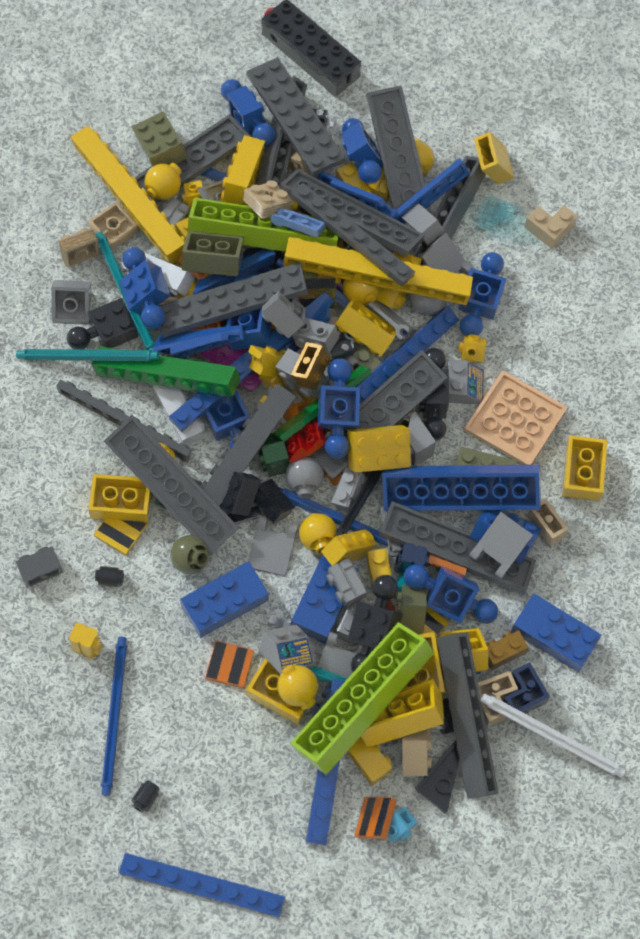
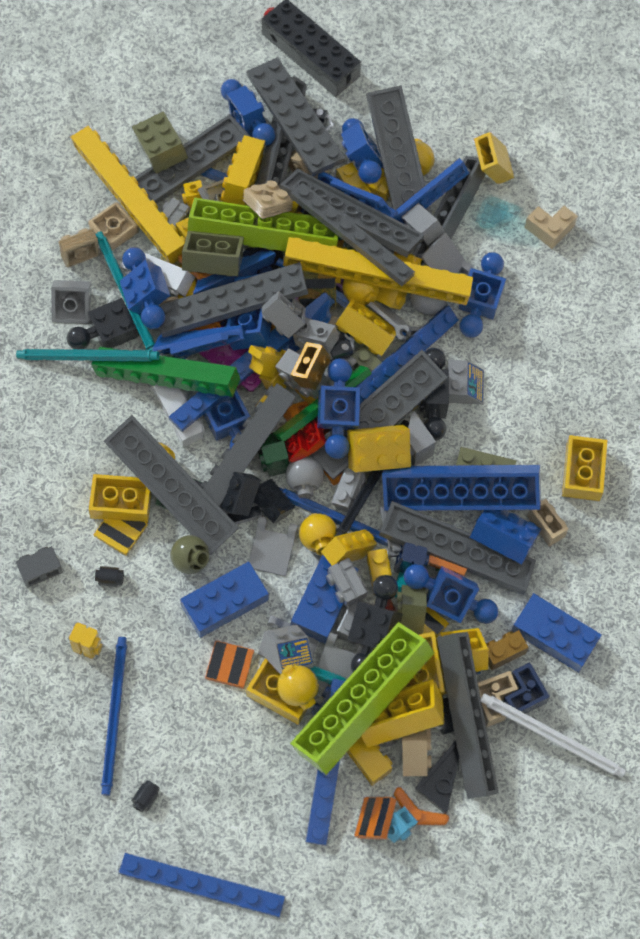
dark grey plate [56,379,191,462] -> none
yellow brick [144,163,182,200] -> none
medium blue hinge [271,209,326,237] -> none
yellow brick [458,334,486,363] -> none
light nougat plate [464,370,568,465] -> none
light grey flag [469,512,533,578] -> none
none -> orange piece [394,787,449,825]

